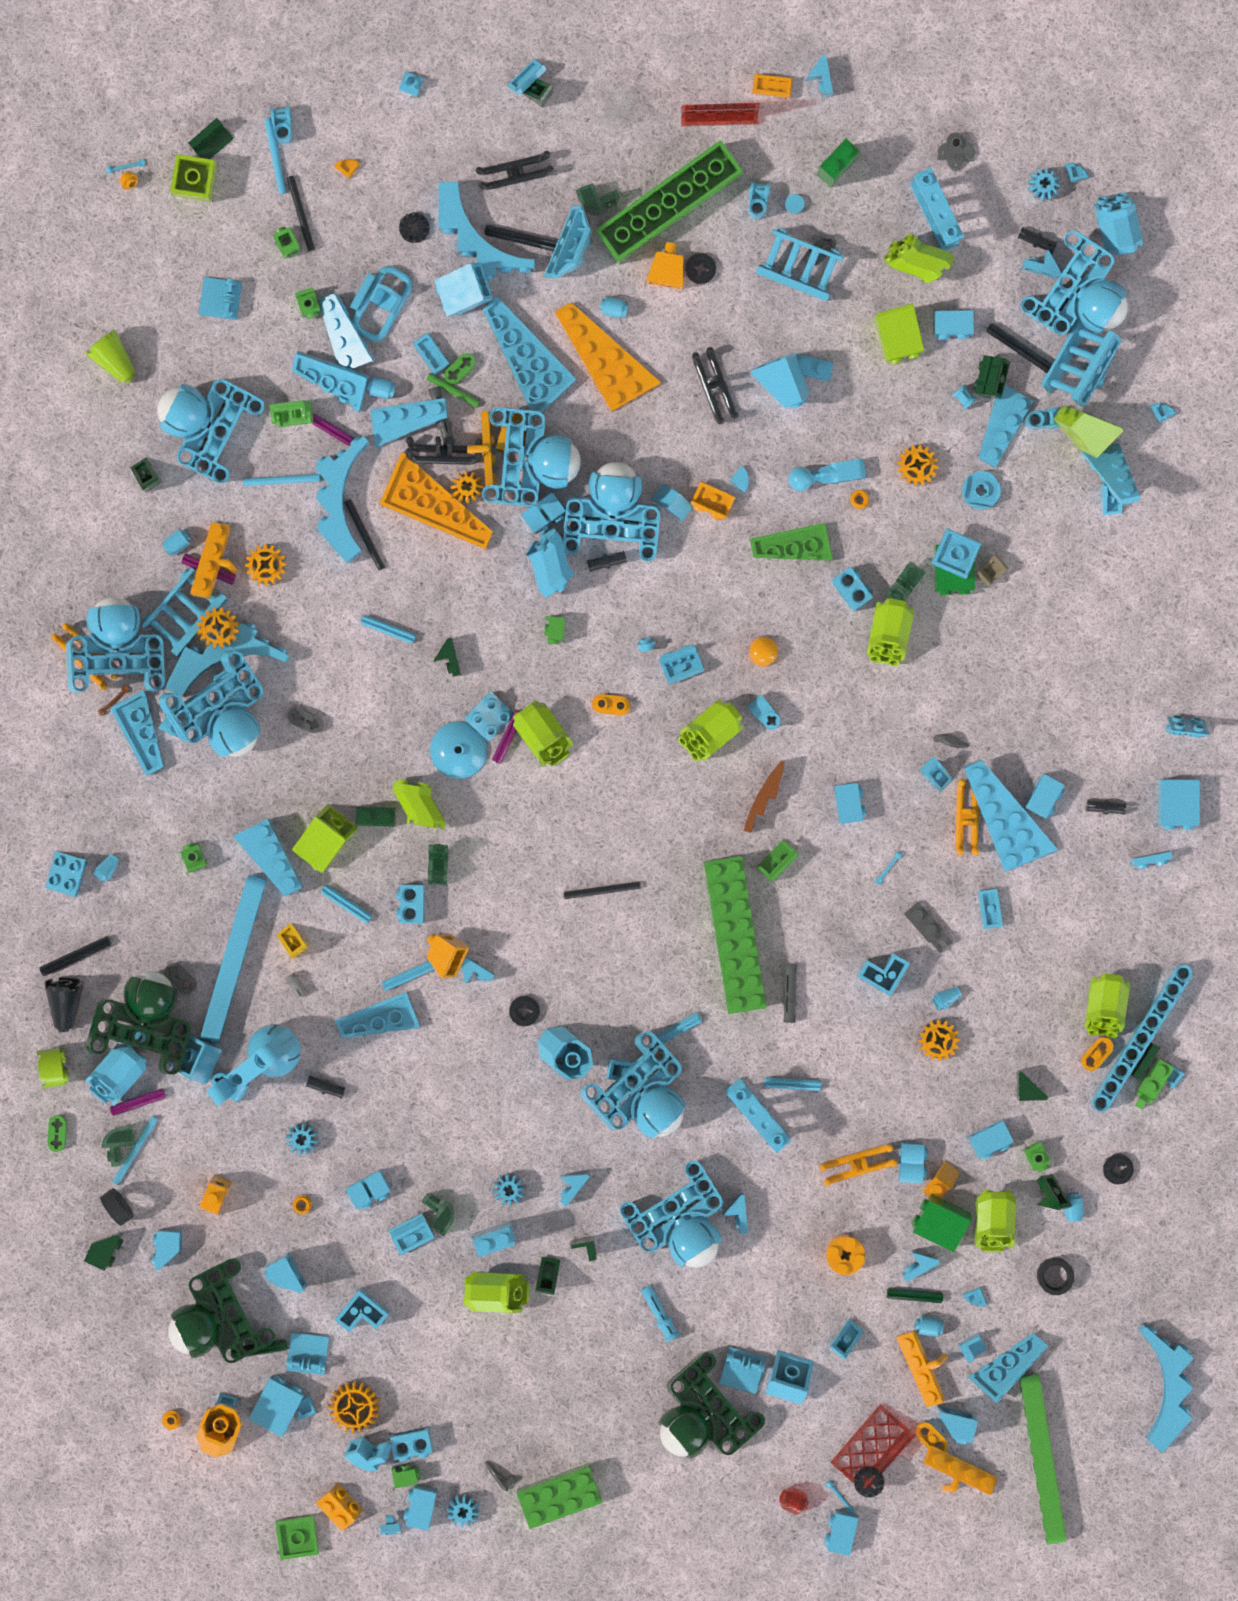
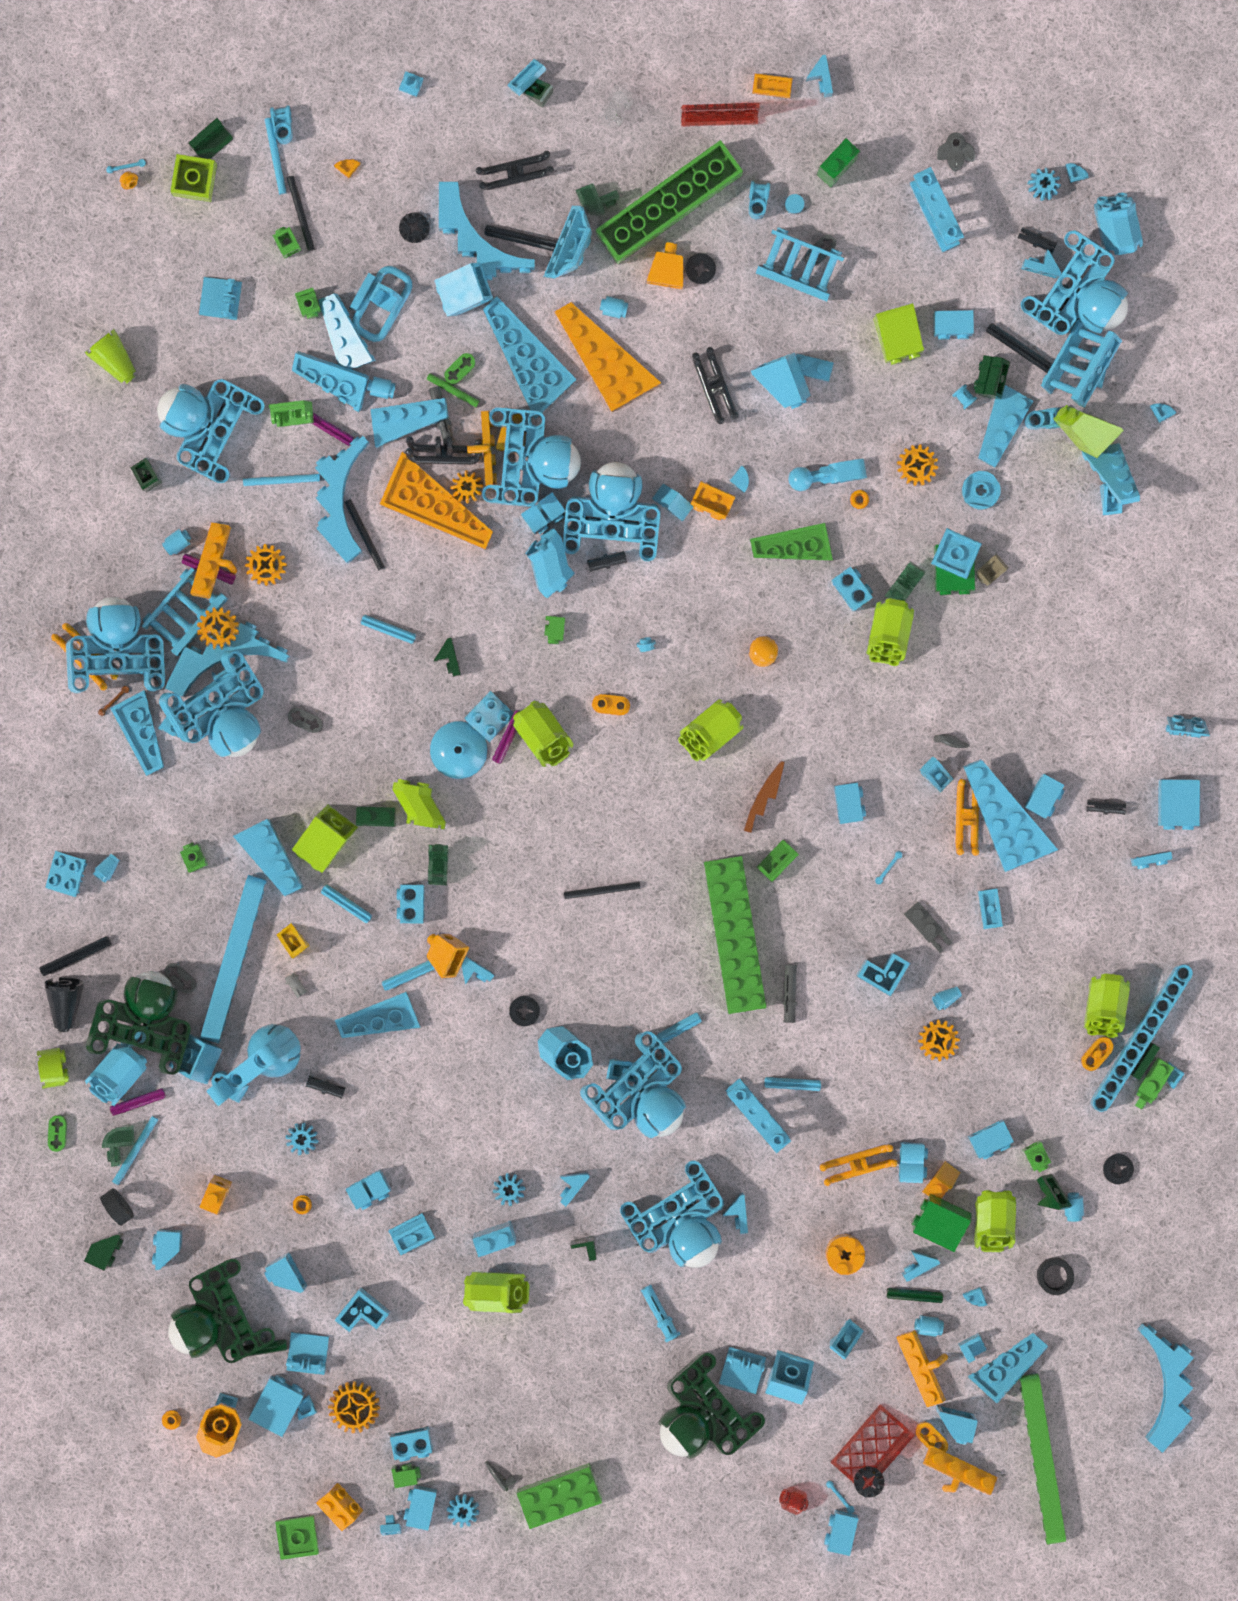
medium azure brick [344,1437,392,1471] -> none
medium azure plate [412,333,450,375] -> none
clear green brick [421,1193,455,1236] -> none
dark green slope [535,1257,560,1295] -> none
medium azure bracket [659,644,704,685] -> none
medium azure piece [746,694,780,730] -> none
lime brick [884,233,955,284] -> none
dark green slope [1016,1070,1049,1101] -> none

